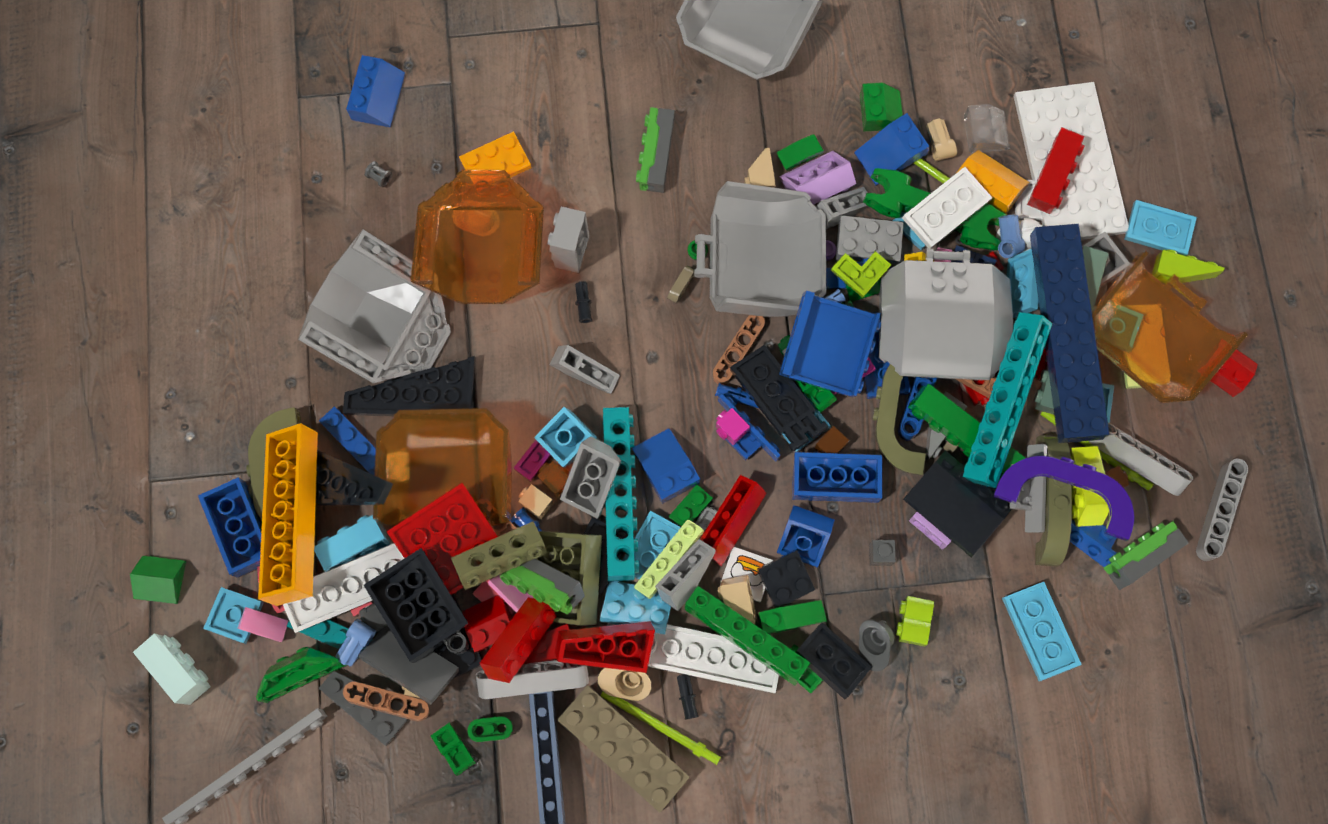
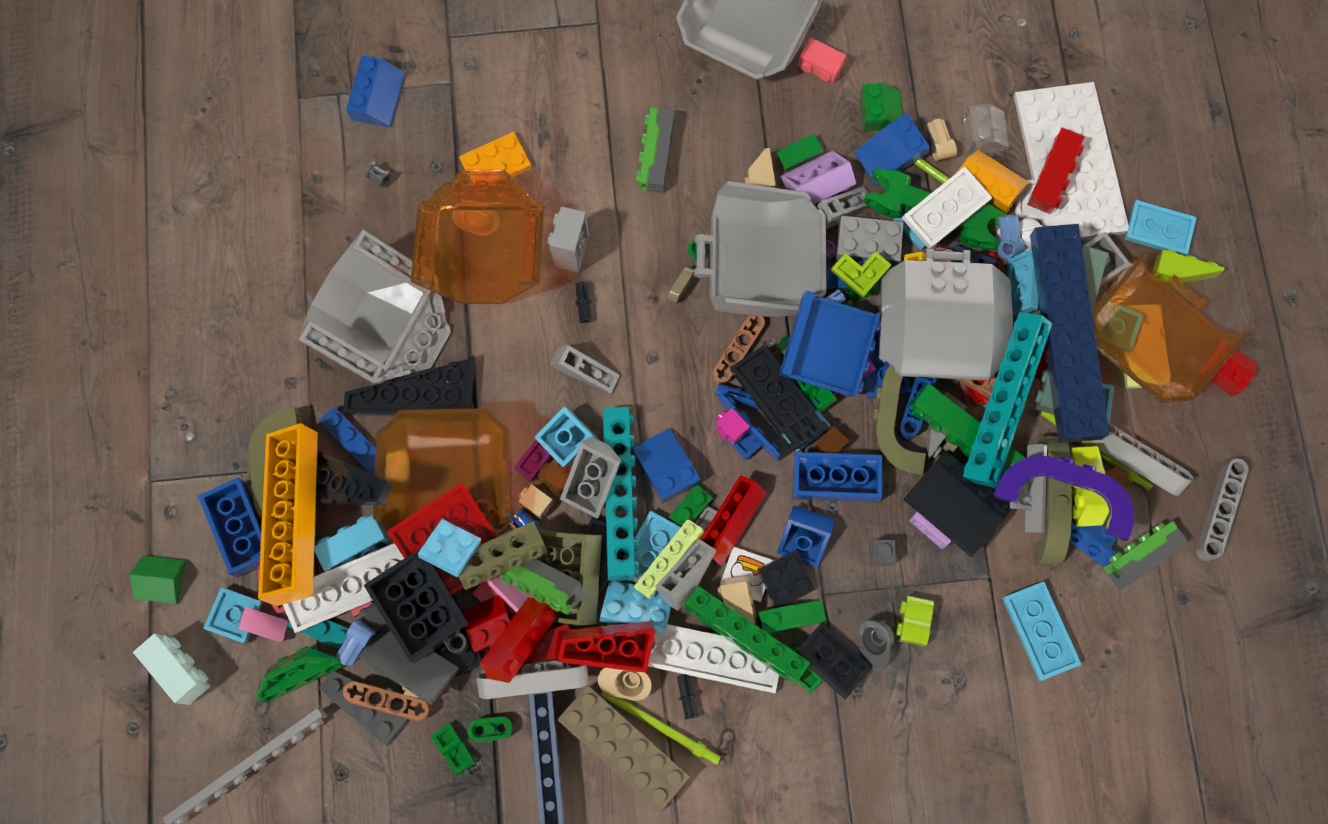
none -> medium azure plate [418,519,481,577]
none -> coral brick [798,38,846,84]

